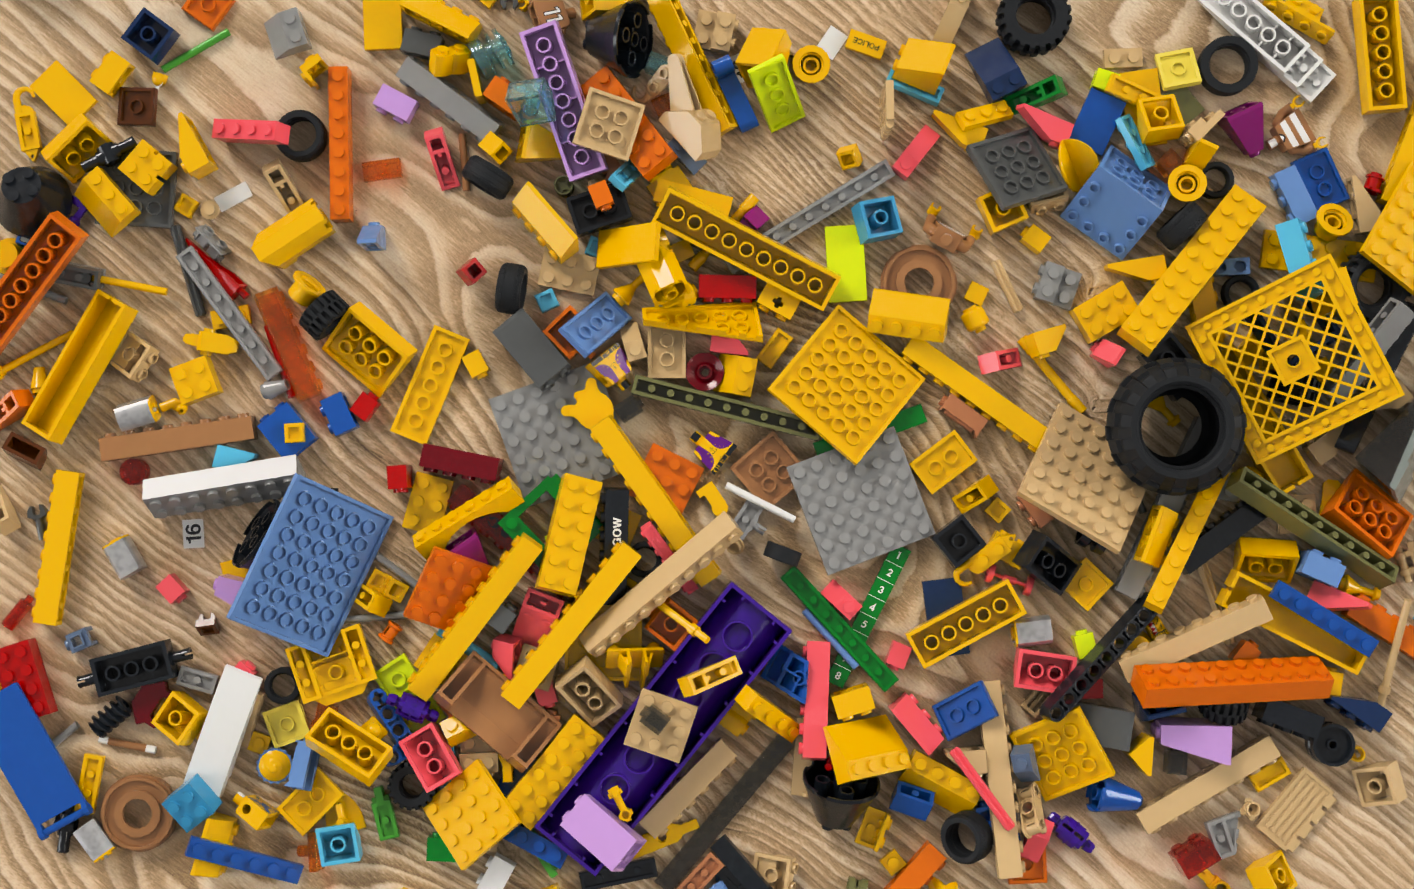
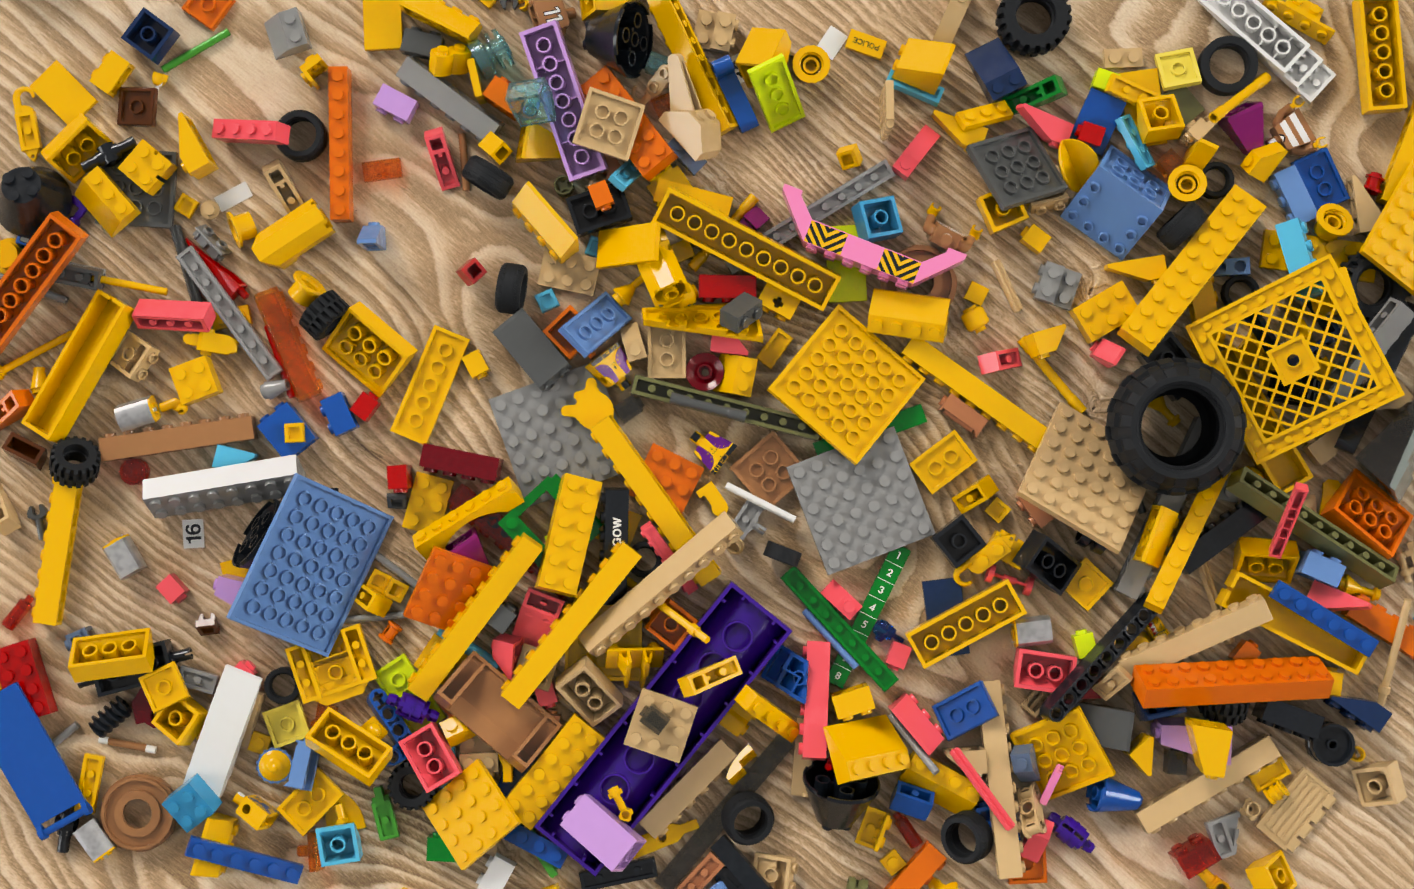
none -> black tyre [49,436,101,489]
none -> yellow slope [68,628,155,683]
none -> coral brick [131,299,217,332]
none -> yellow tile [138,661,191,714]
none -> yellow piece [226,211,257,249]
none -> dark grey slope [387,492,407,509]
none -> dark grey piece [669,392,747,422]
none -> dark grey brick [720,292,763,334]
none -> black tyre [721,791,774,846]
none -> yellow slope [726,744,757,786]
none -> bright pink slope [782,184,967,290]
none -> clear blue piece [872,619,904,643]
none -> light grey piece [888,713,940,775]
none -> clear red cylinder [893,812,923,849]
none -> bright pink tile [1040,764,1064,806]
none -> red brick [1074,121,1106,147]
none -> tan plate [1092,664,1133,701]
none -> yellow slope [1184,717,1233,780]
none -> yellow piece [1208,72,1271,123]
none -> yellow slope [1240,142,1288,183]
none -> yellow bush [1263,779,1290,805]
none -> coral piece [1268,482,1309,559]

